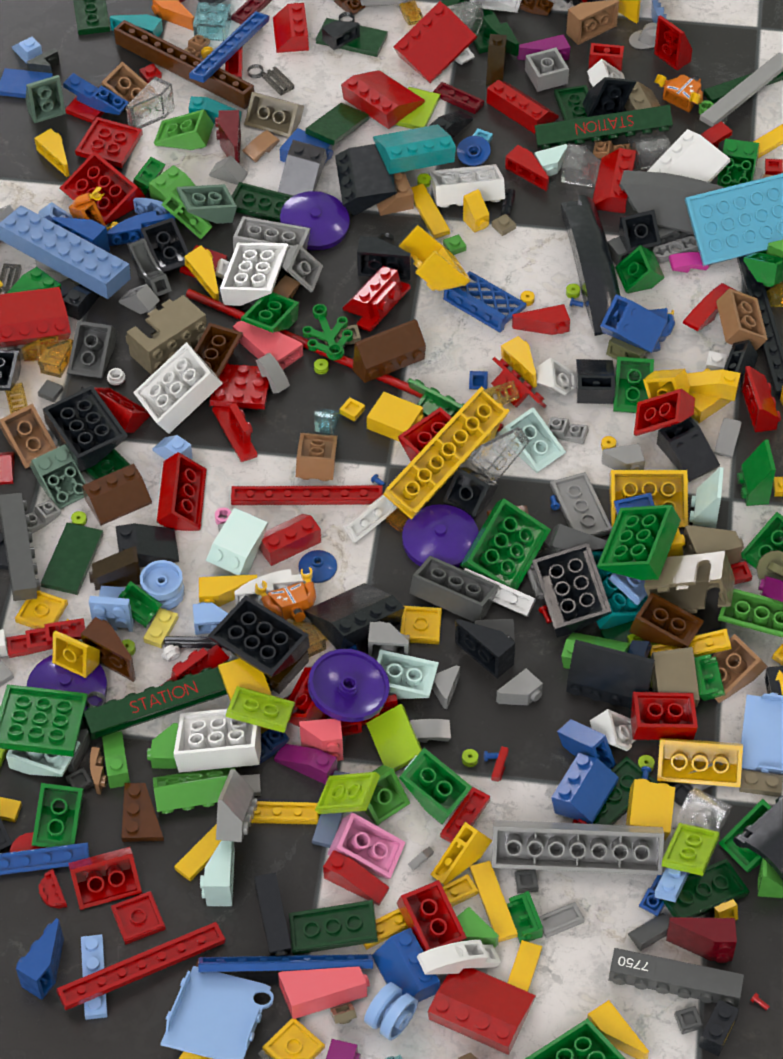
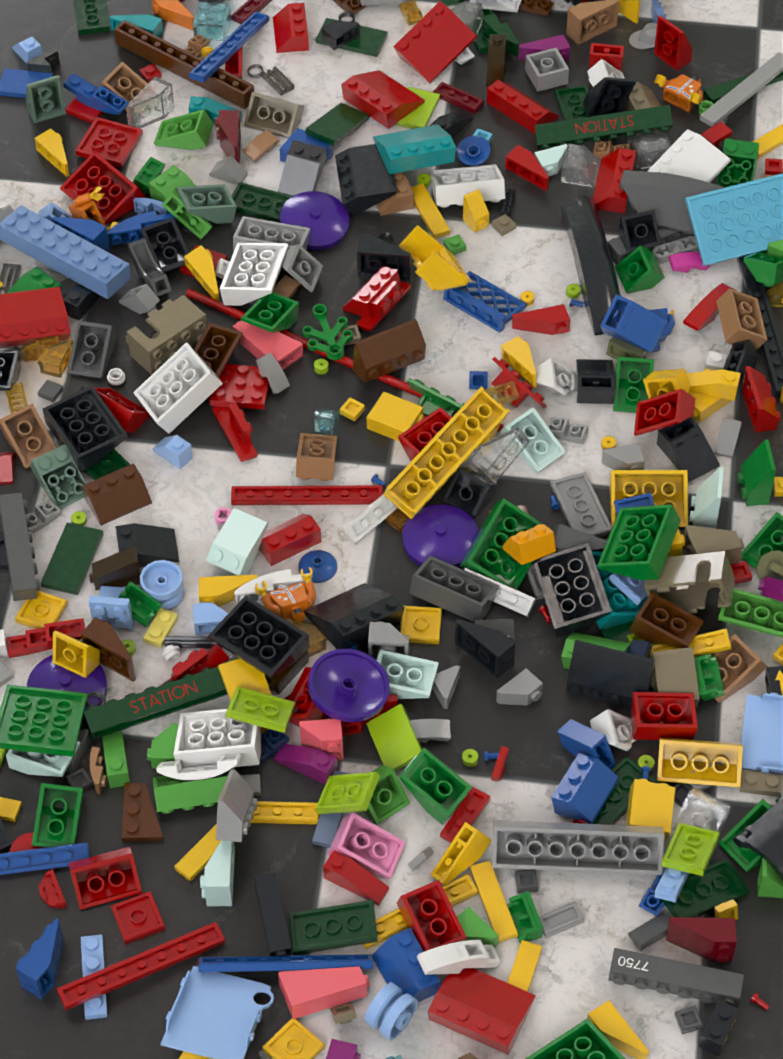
red slope [157,452,207,531] -> none
none -> white slope [156,754,242,780]
none -> light orange slope [503,524,556,565]

